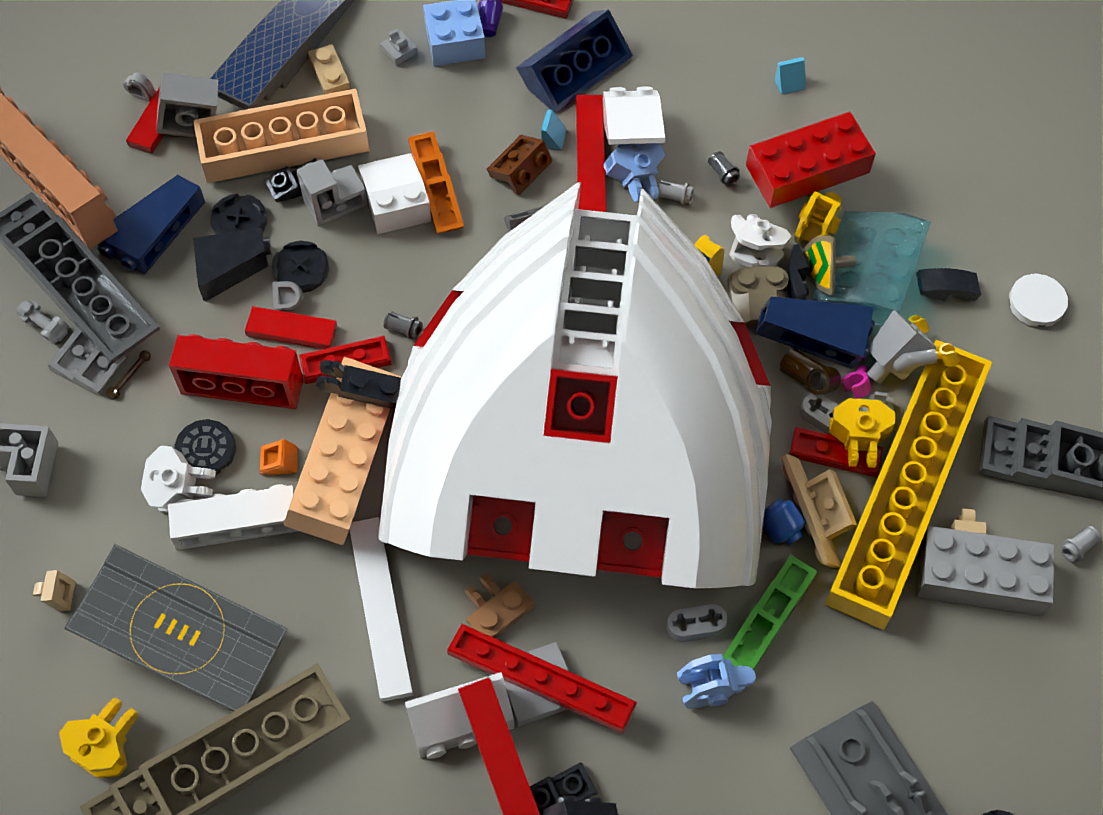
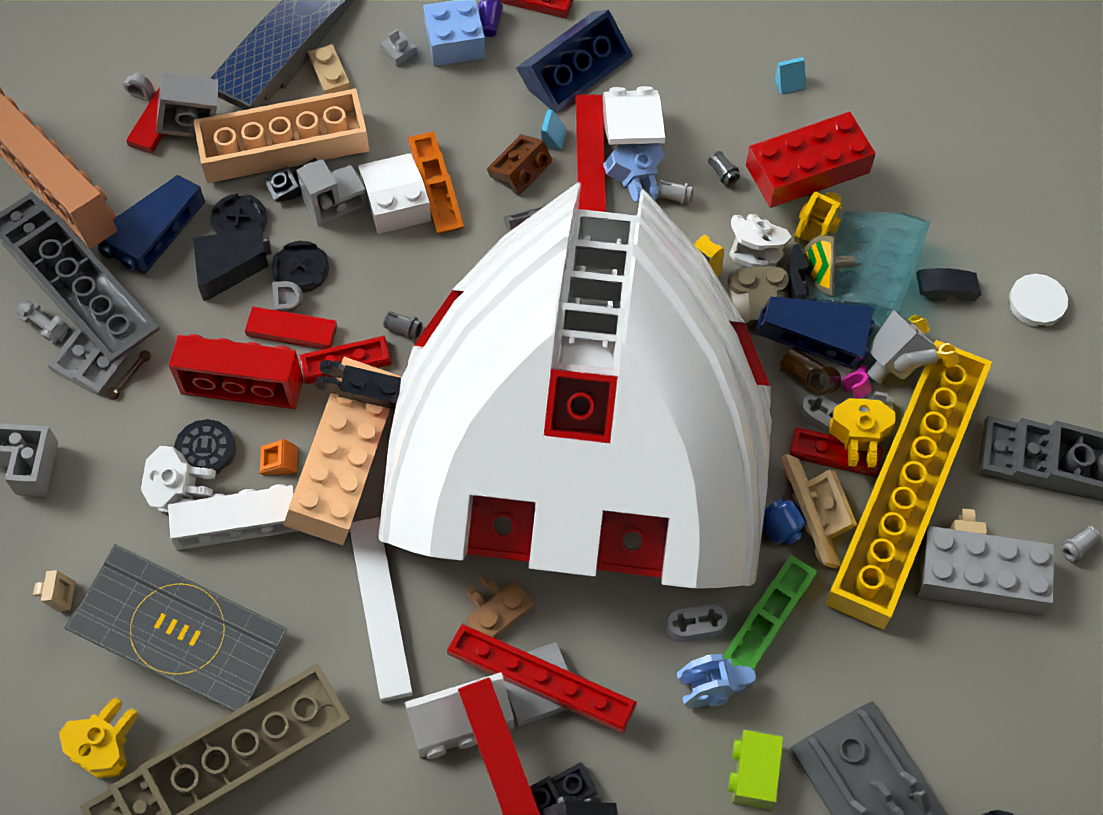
none -> lime brick [727,730,783,810]

